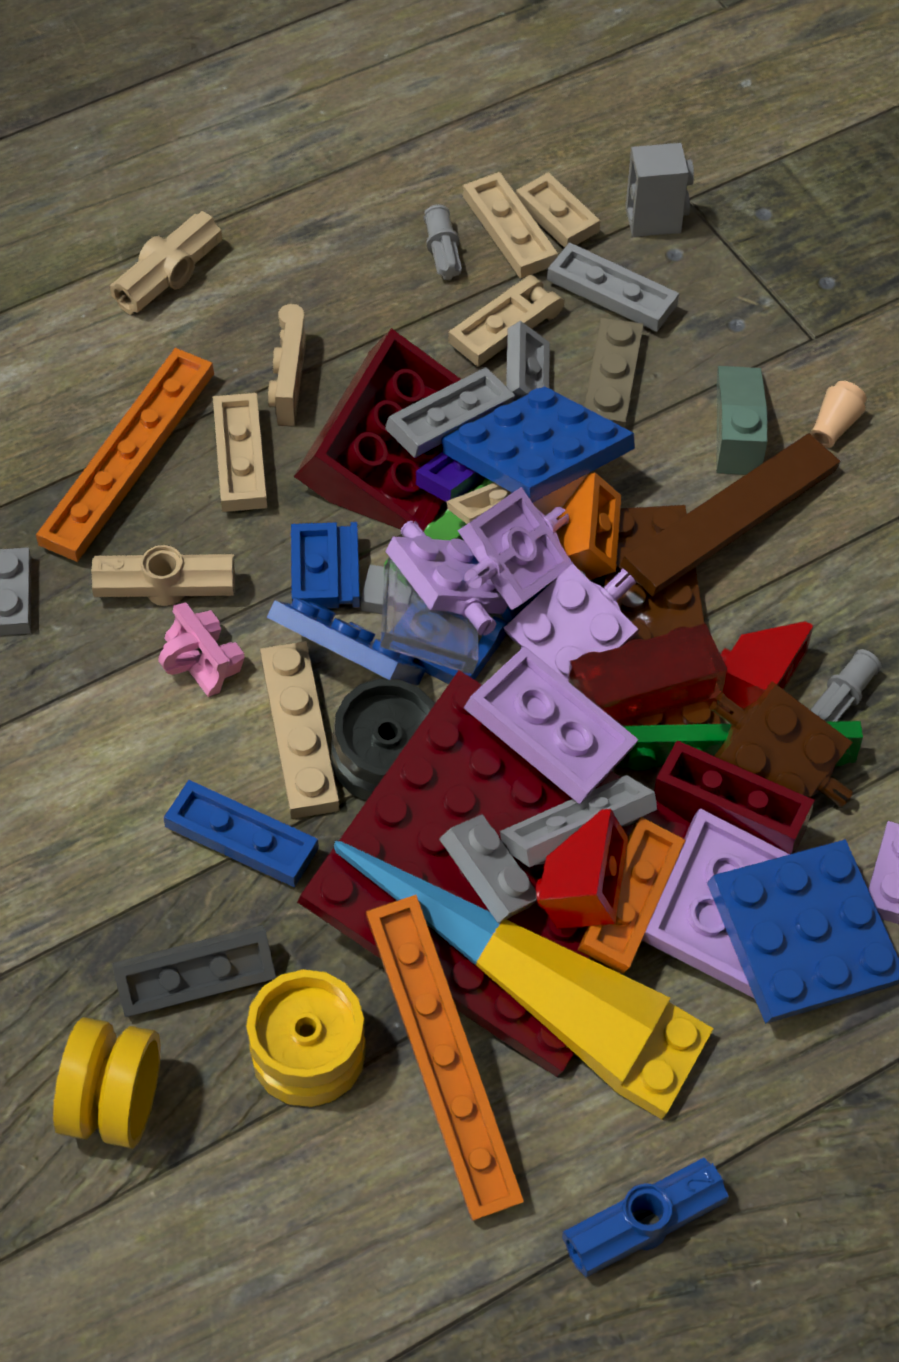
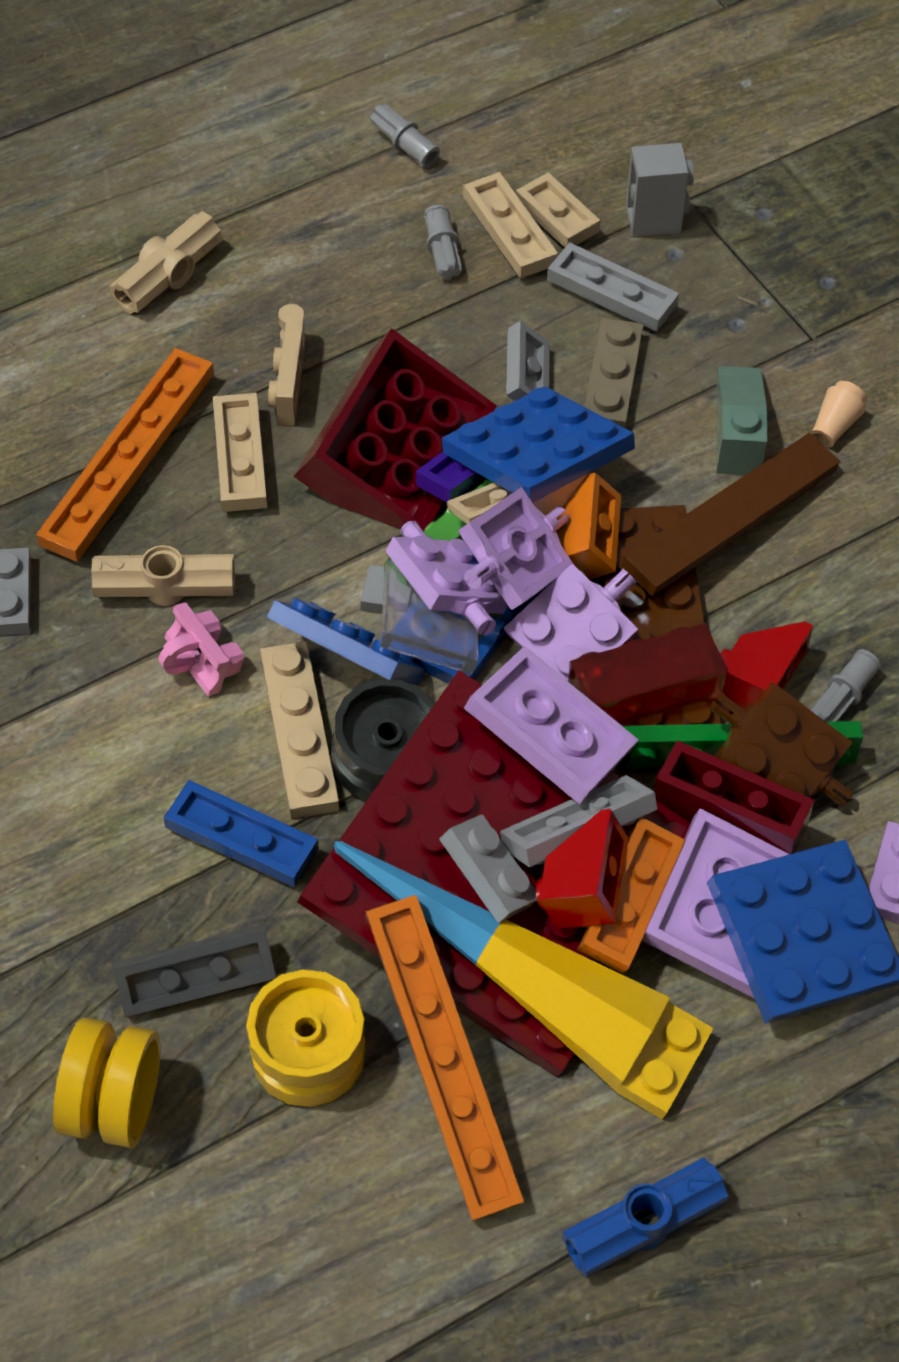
blue plate [291,522,360,608] -> none
light grey plate [385,367,515,458] -> none
tan plate [449,275,565,367] -> none
none -> light grey axle [370,104,441,169]

